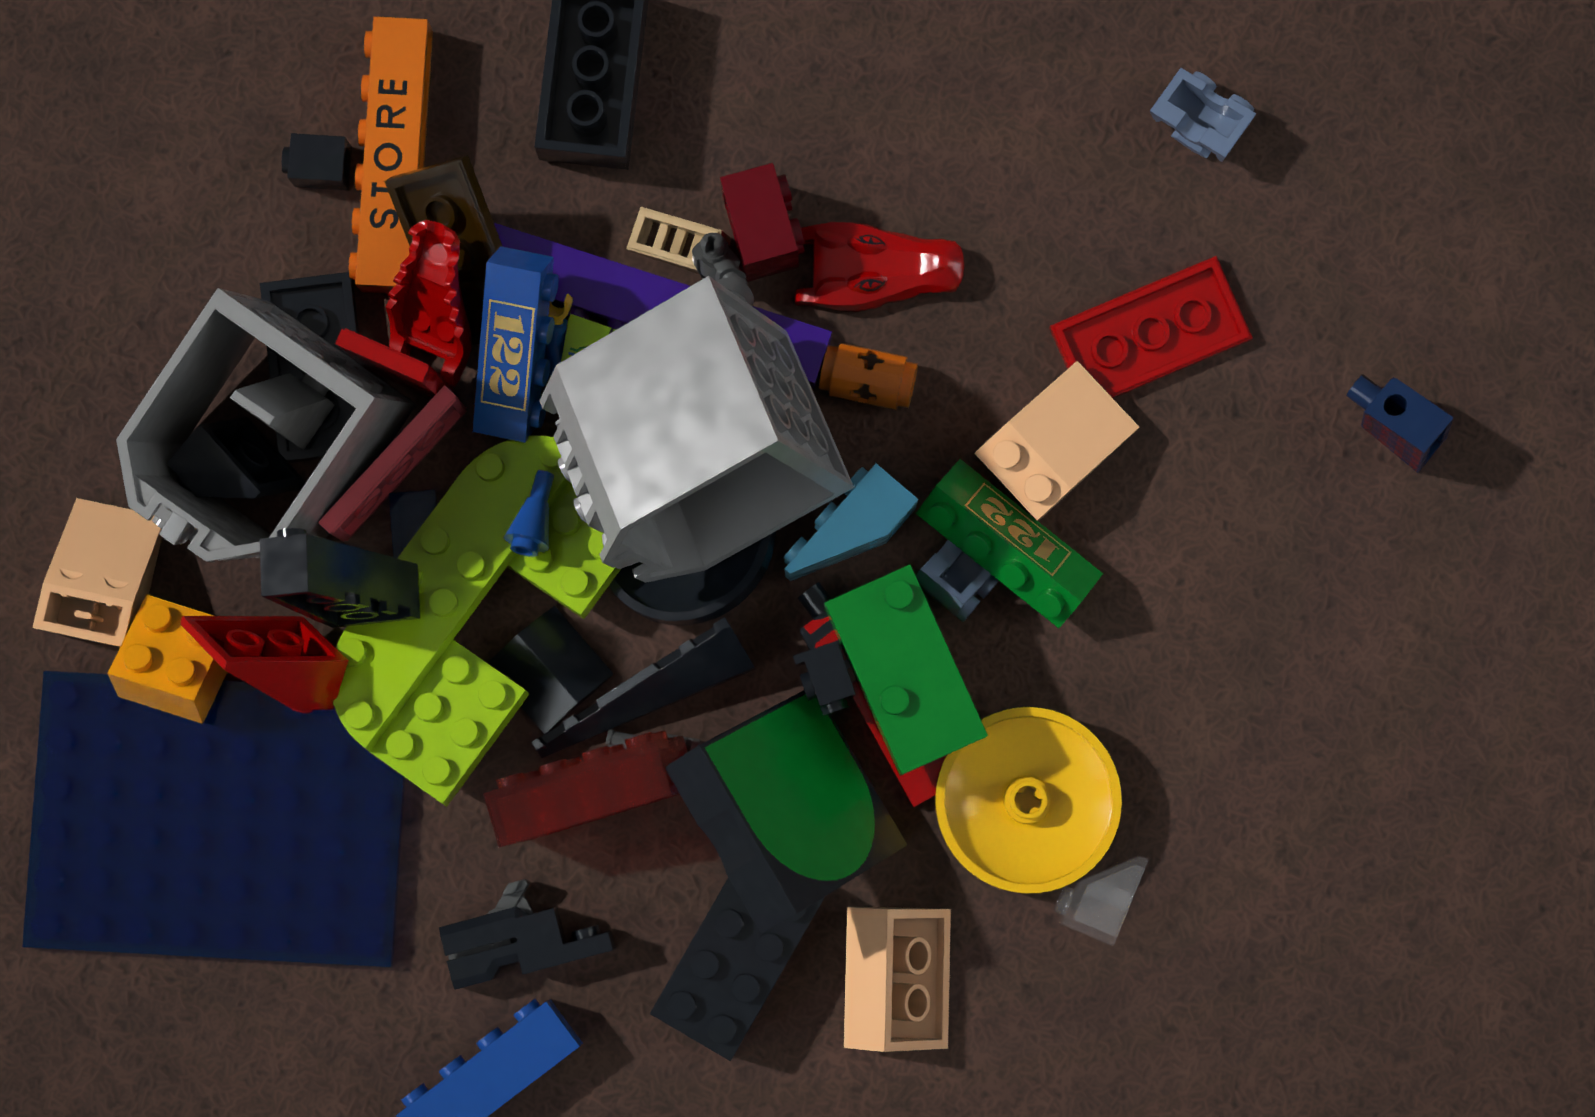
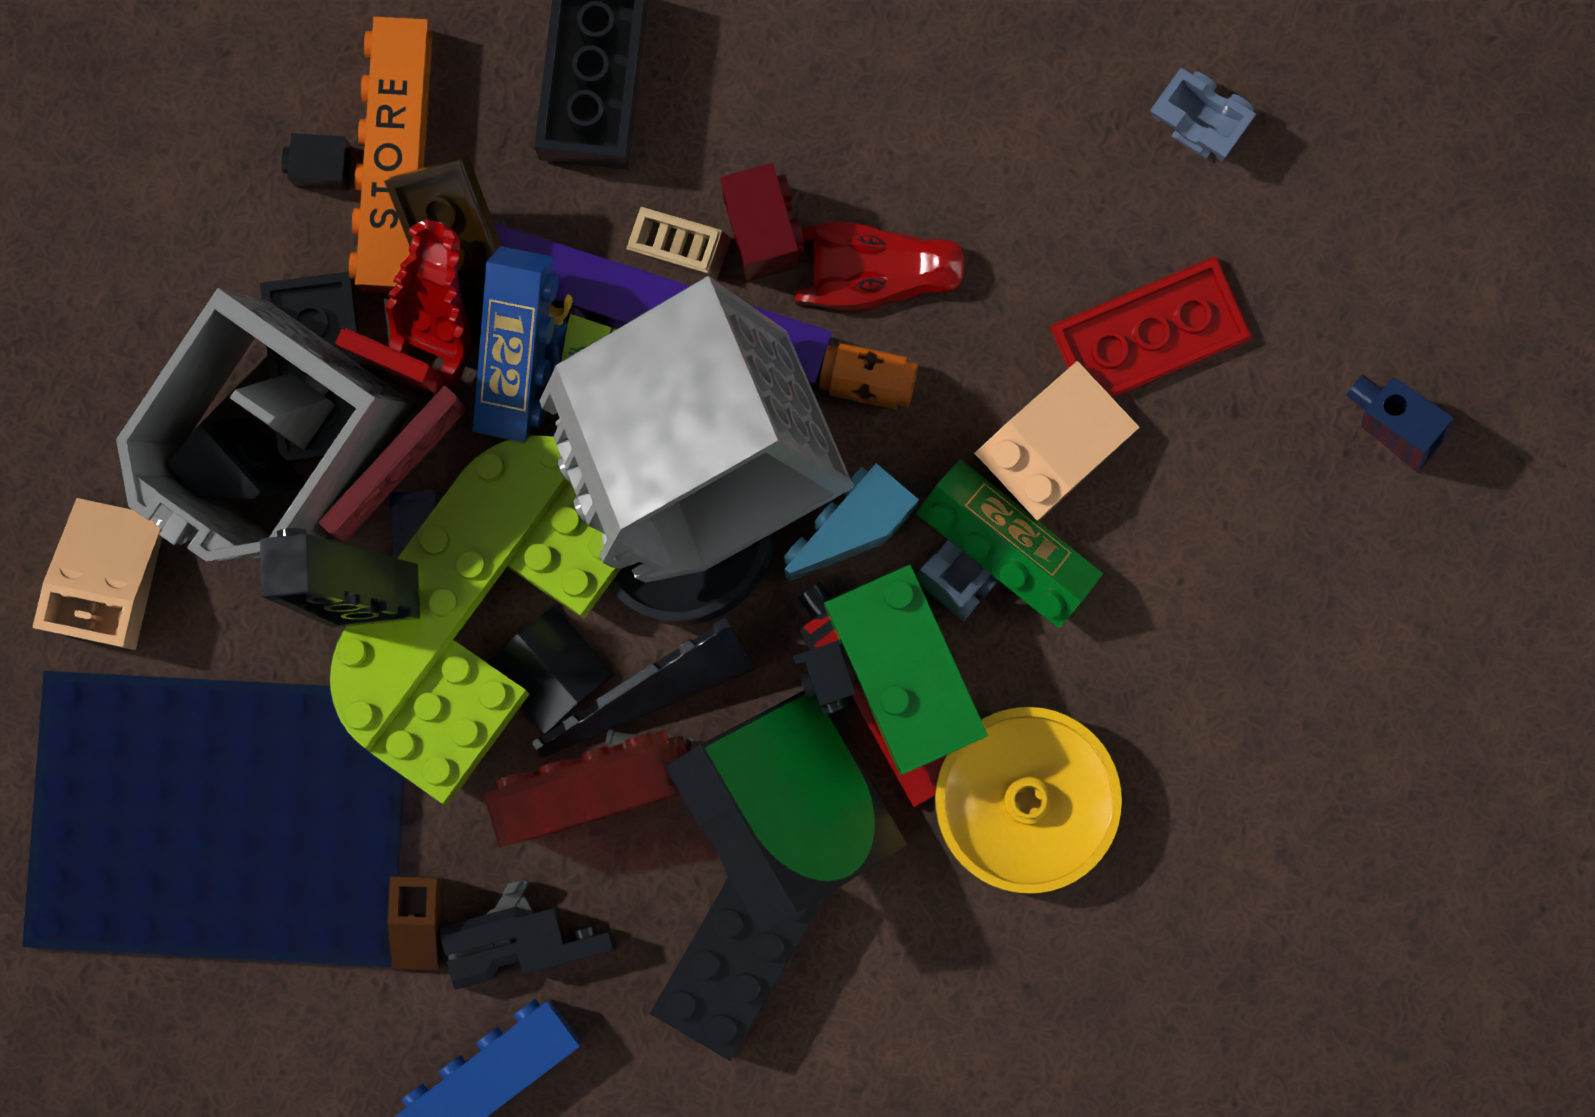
light orange brick [107,594,227,724] -> none
red slope [180,616,349,713] -> none
blue cone [504,470,554,557] -> none
dark grey arm [692,233,754,306] -> none
light nougat slope [844,907,951,1052] -> none
clear slope [1055,856,1148,946] -> none
none -> reddish brown slope [388,876,444,970]

